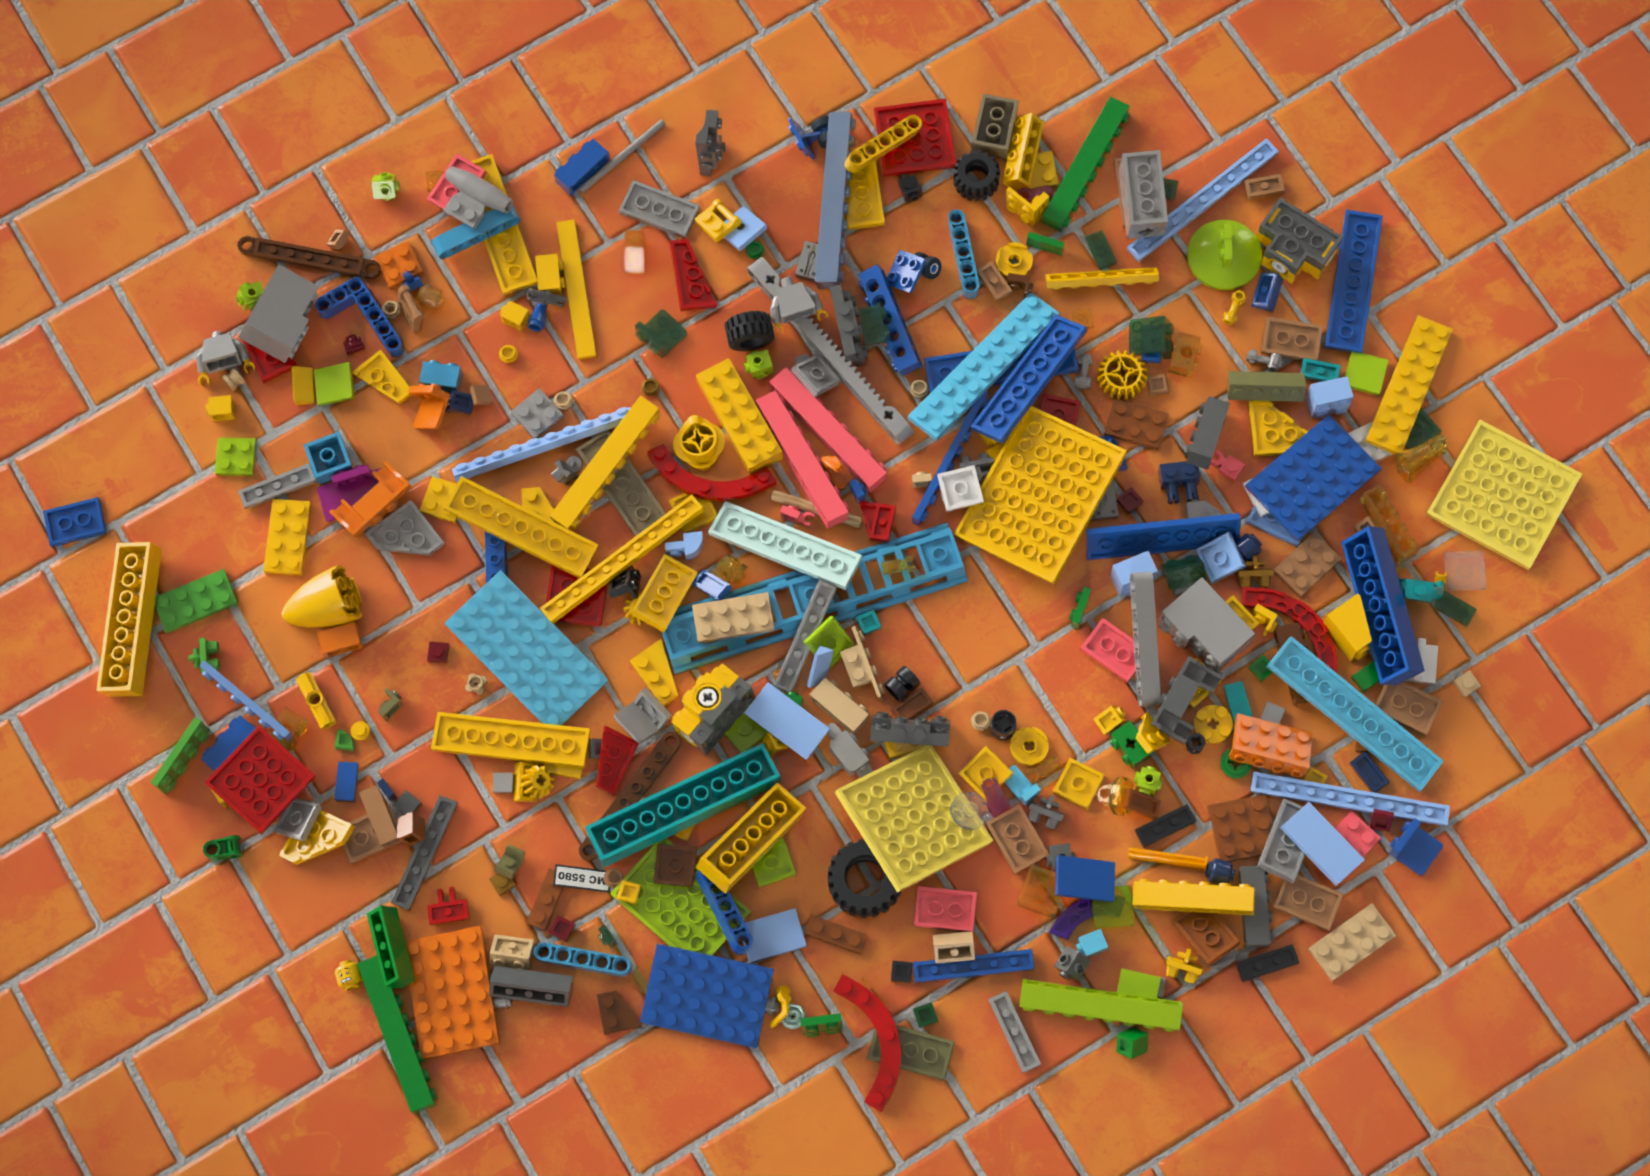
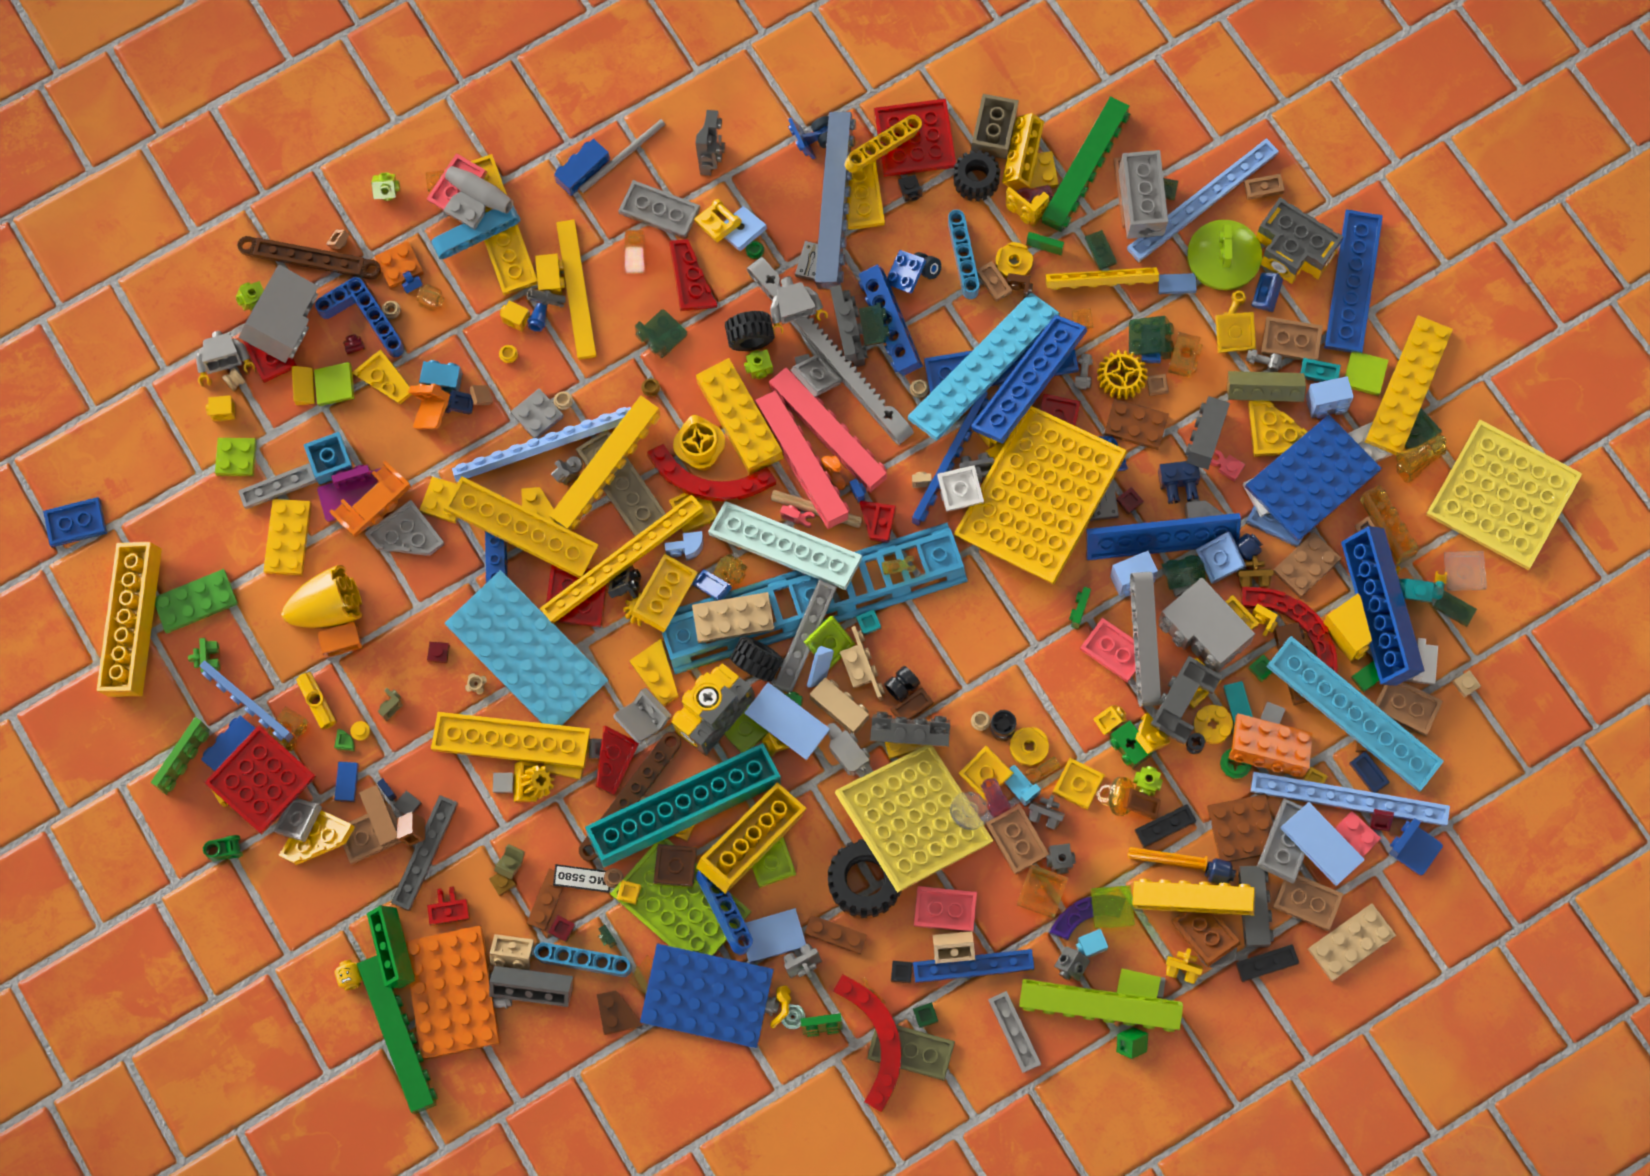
medium nougat plate [397,284,424,333] -> none
blue tile [1055,855,1115,902] -> none
none -> black tyre [730,637,783,681]
none -> light grey hips [783,944,822,979]
none -> medium blue tile [1158,273,1197,294]
none -> yellow tile [1215,312,1256,353]

